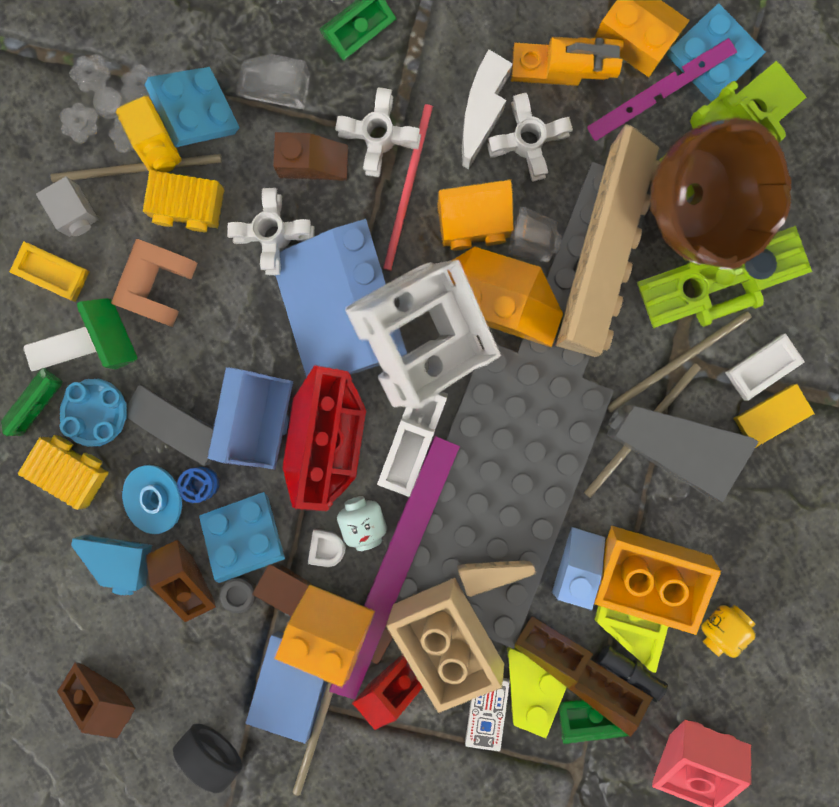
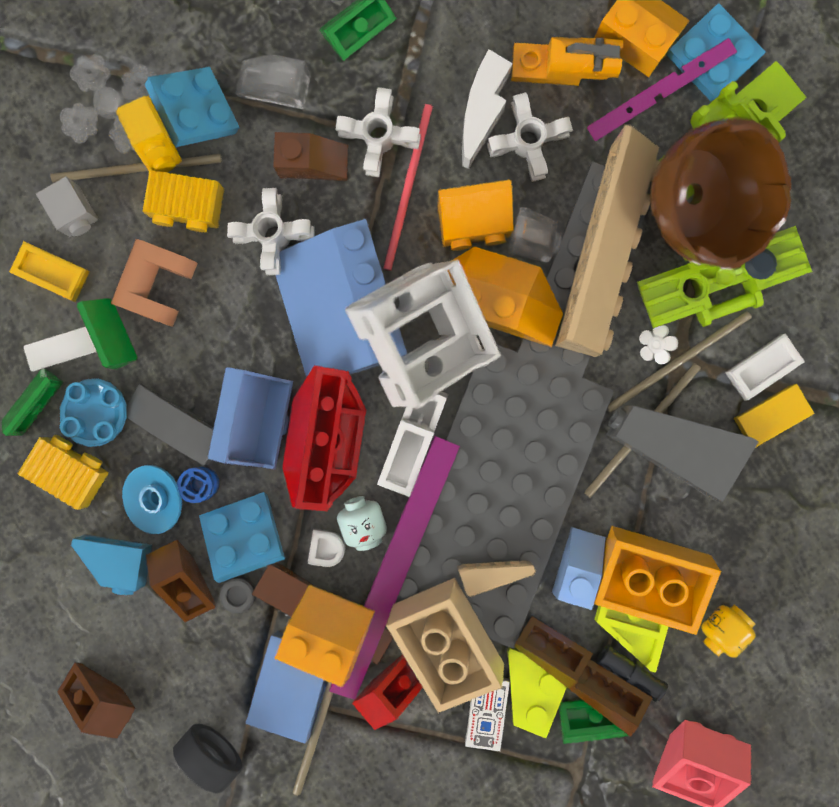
none -> white plant [639,325,678,364]

